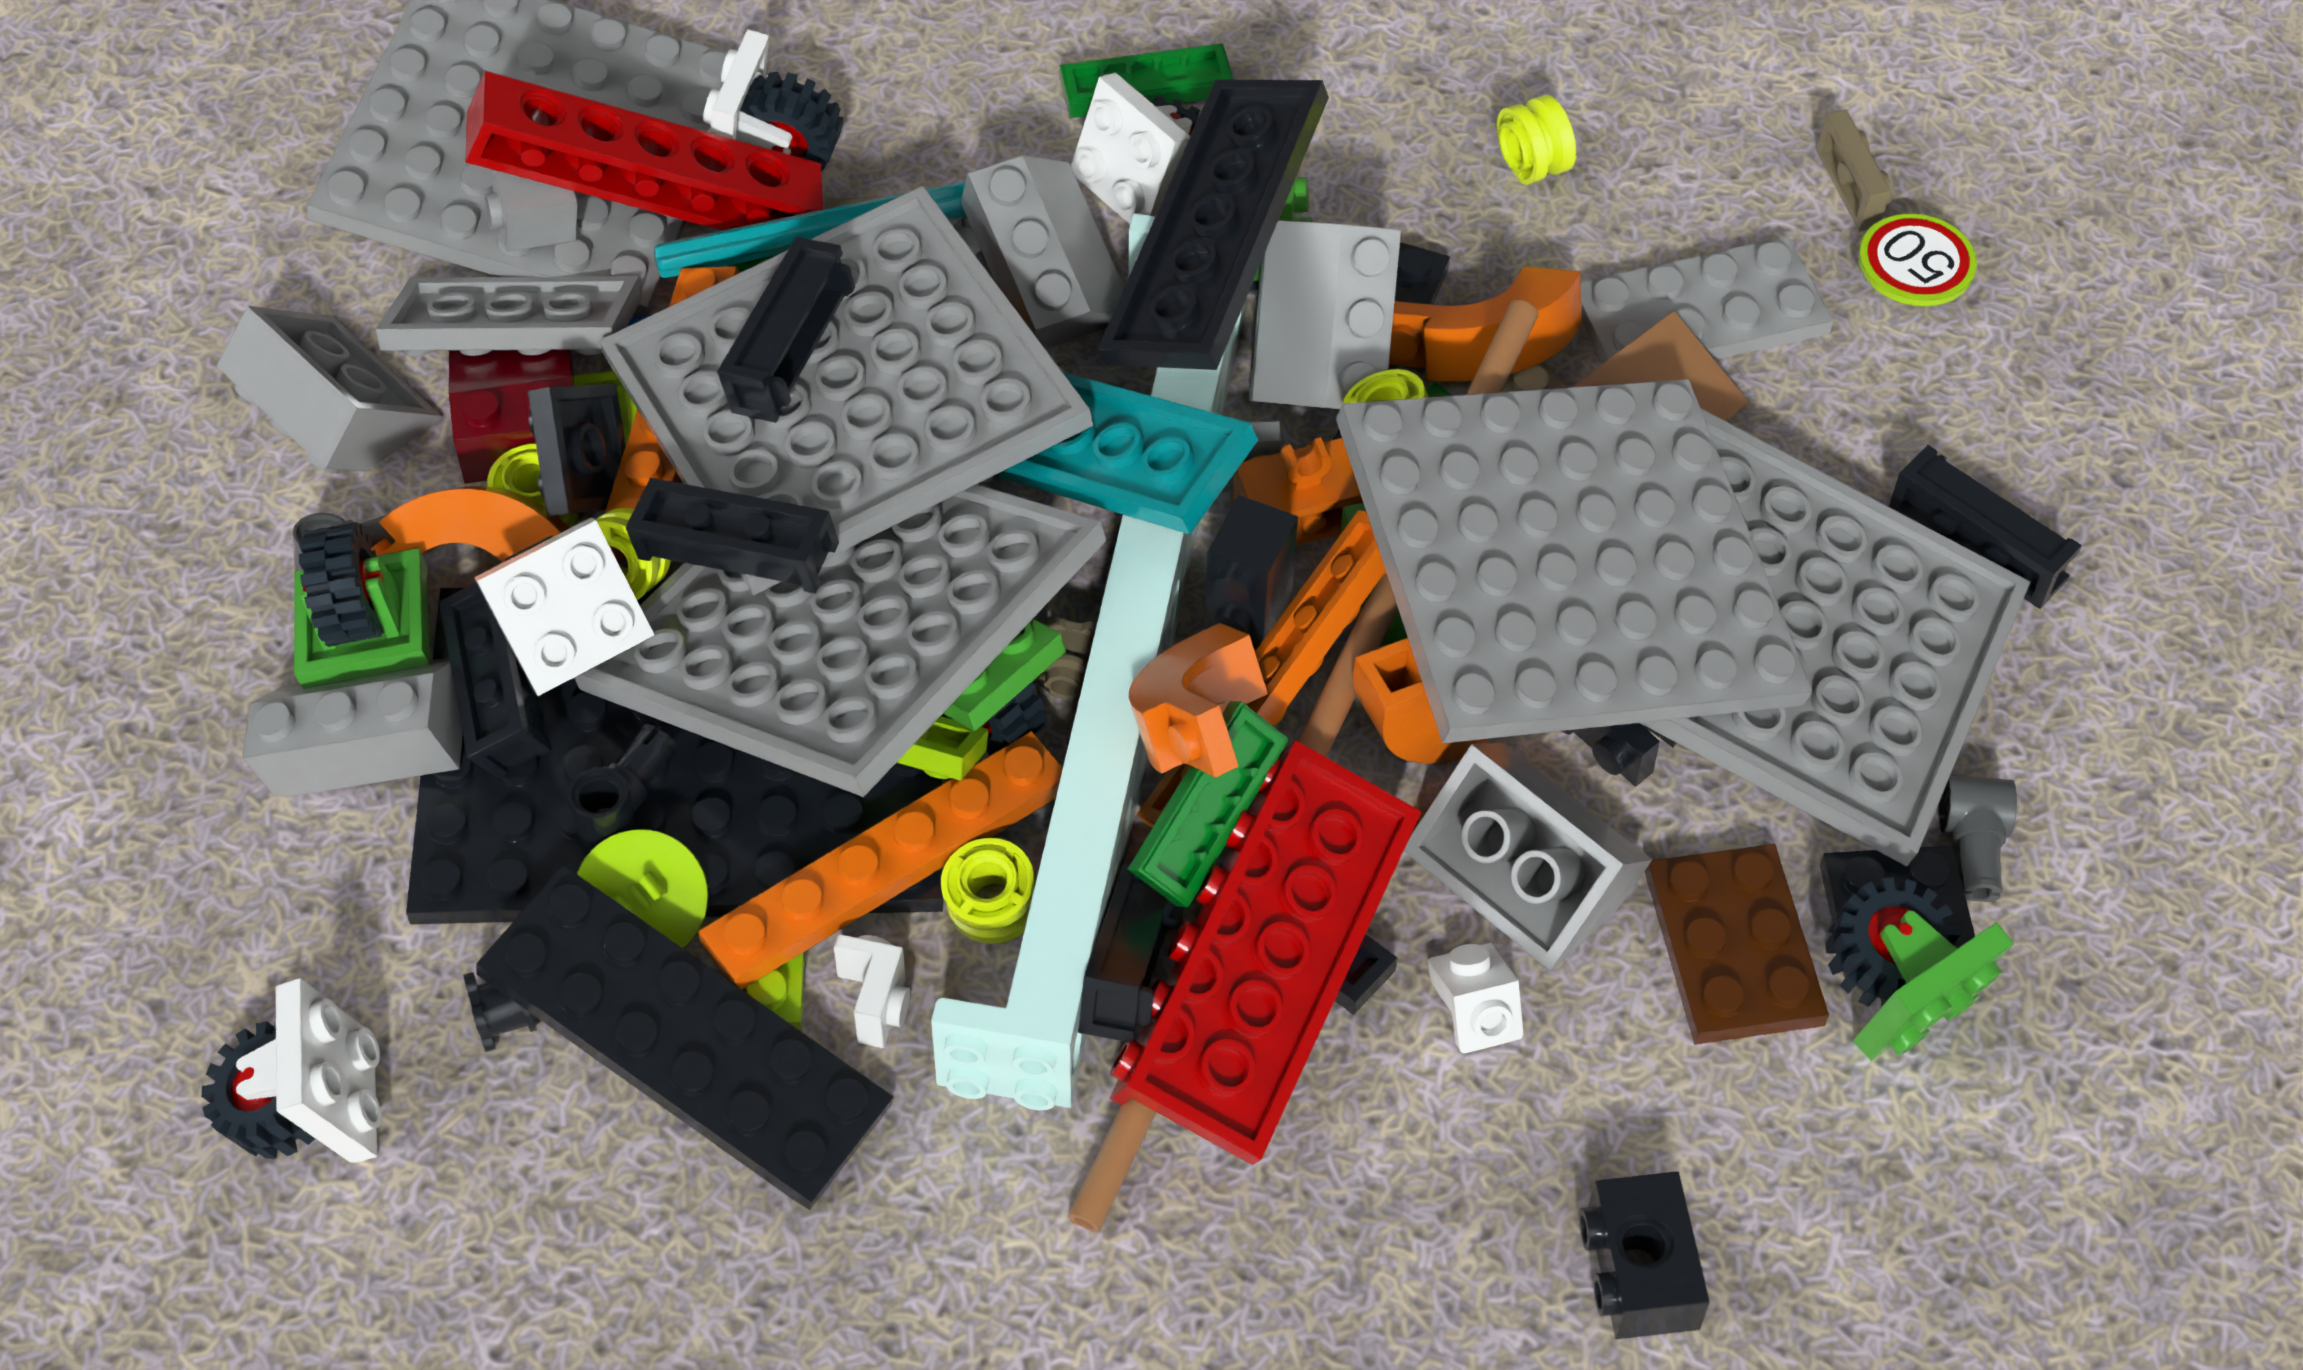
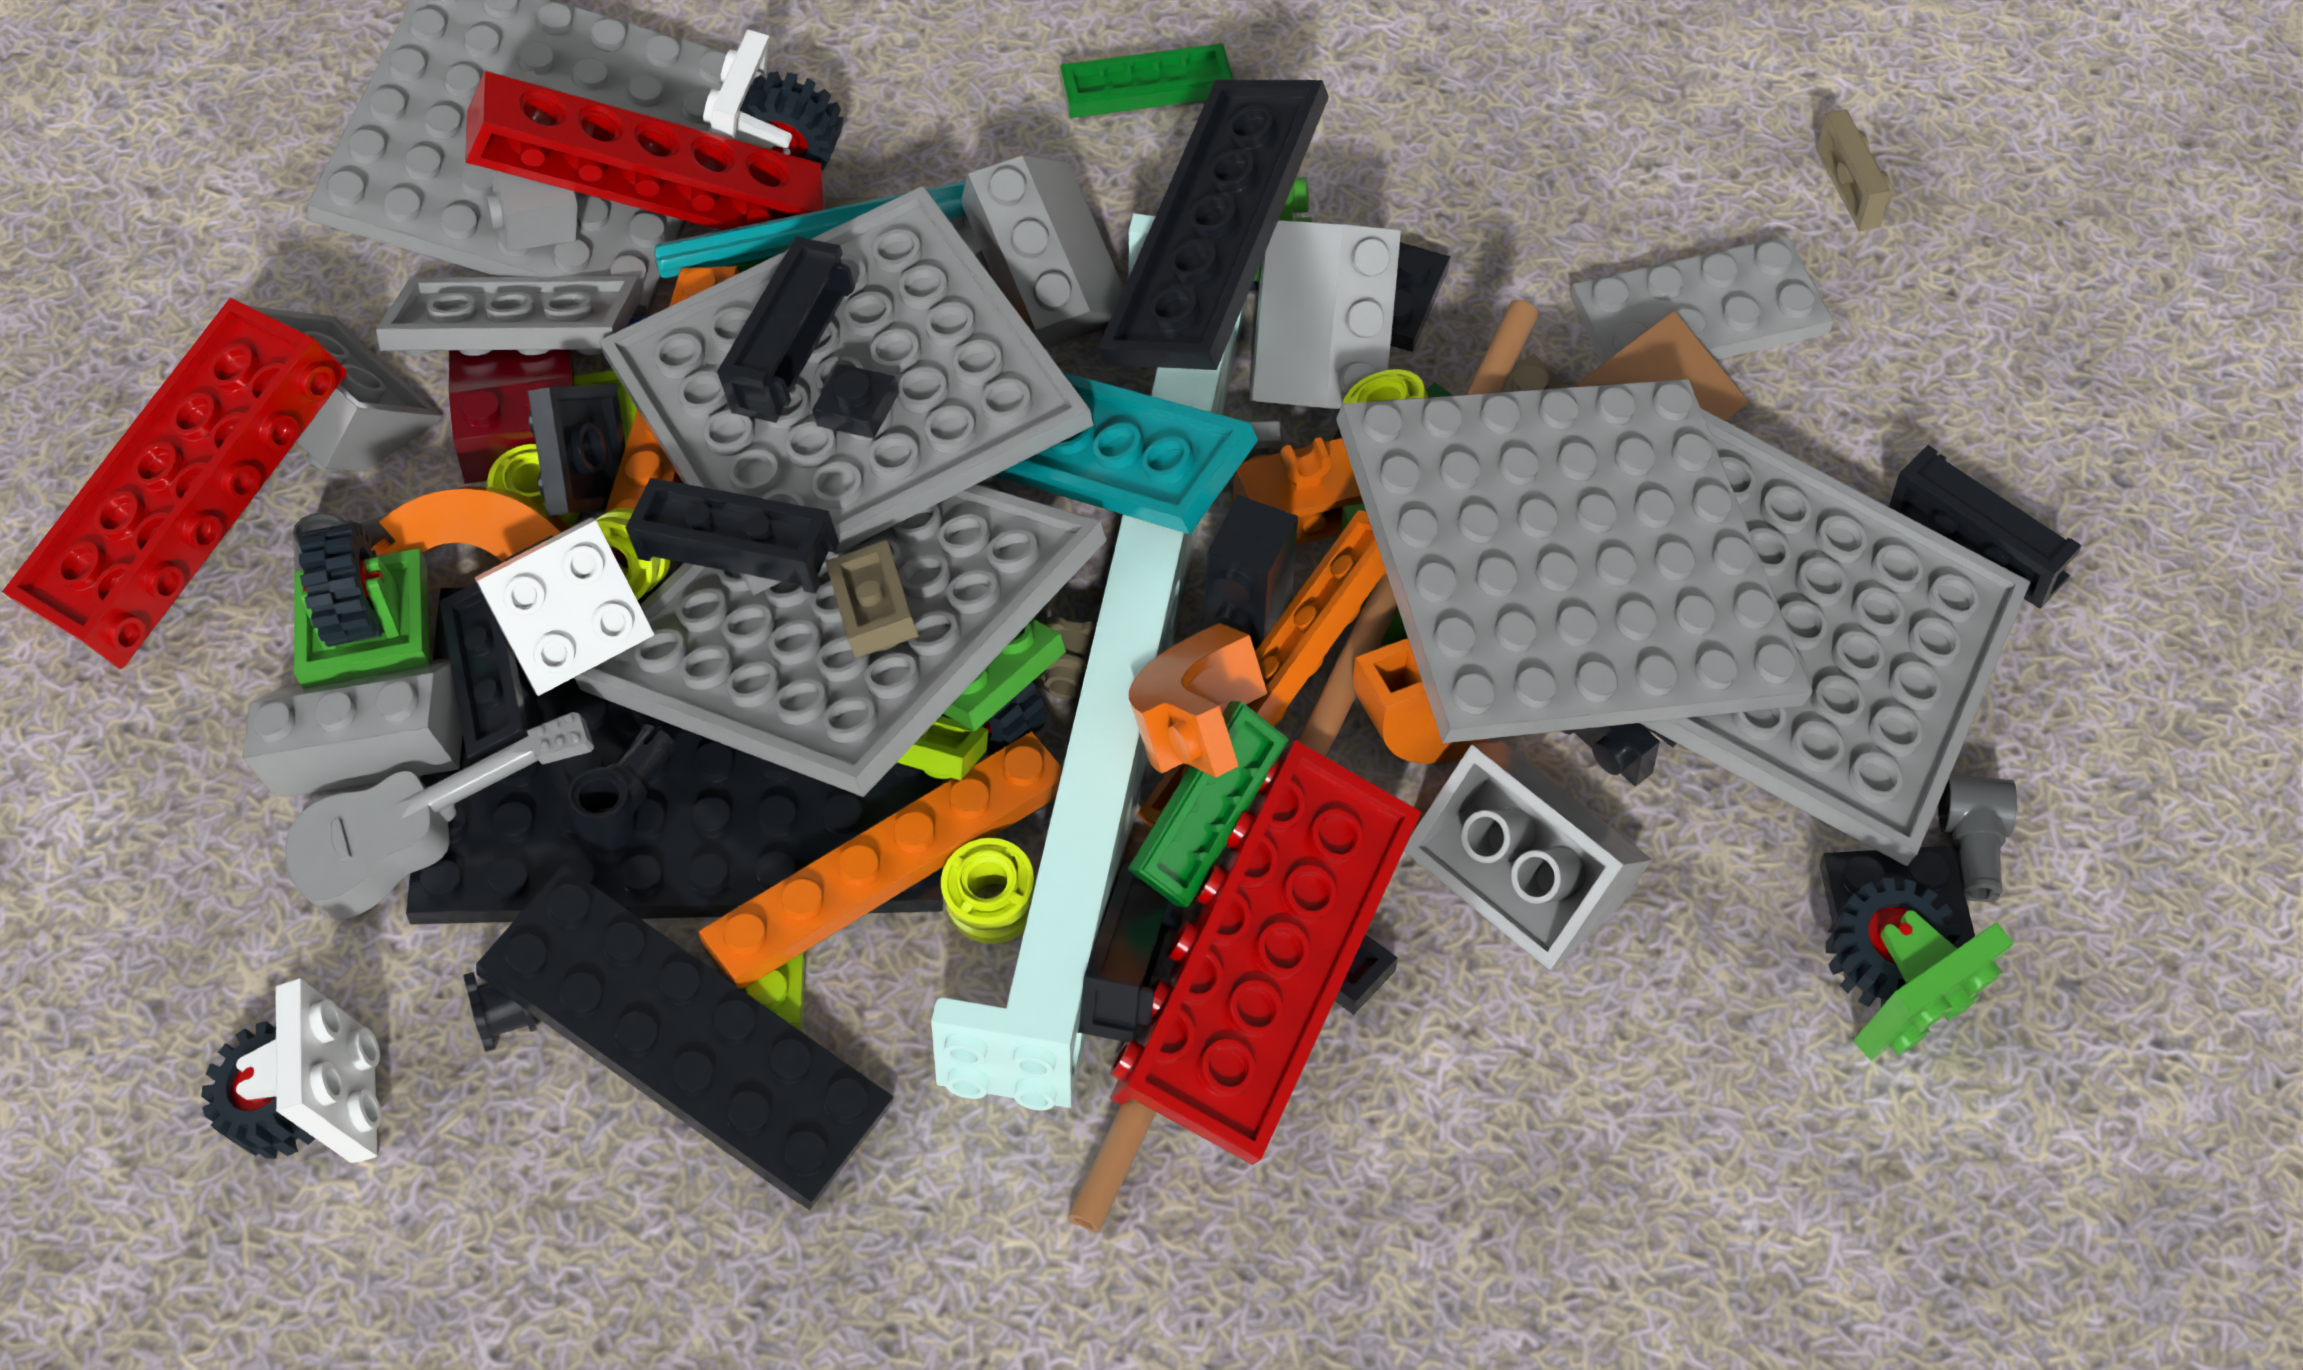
lime piece [577,829,709,948] -> none
white bracket [834,935,910,1048] -> none
white plate [1071,73,1200,224] -> none
orange arch [1389,266,1582,382] -> none
white bracket [1428,943,1524,1053] -> none
neon yellow wheel [1497,94,1576,185] -> none
black brick [1579,1171,1710,1339] -> none
reddish brown plate [1645,844,1829,1045] -> none
piece [1858,213,1977,306] -> none
none -> red bracket [2,297,347,669]
none -> light grey piece [285,712,594,919]
none -> black plate [812,364,900,439]
none -> dark tan plate [825,540,919,659]

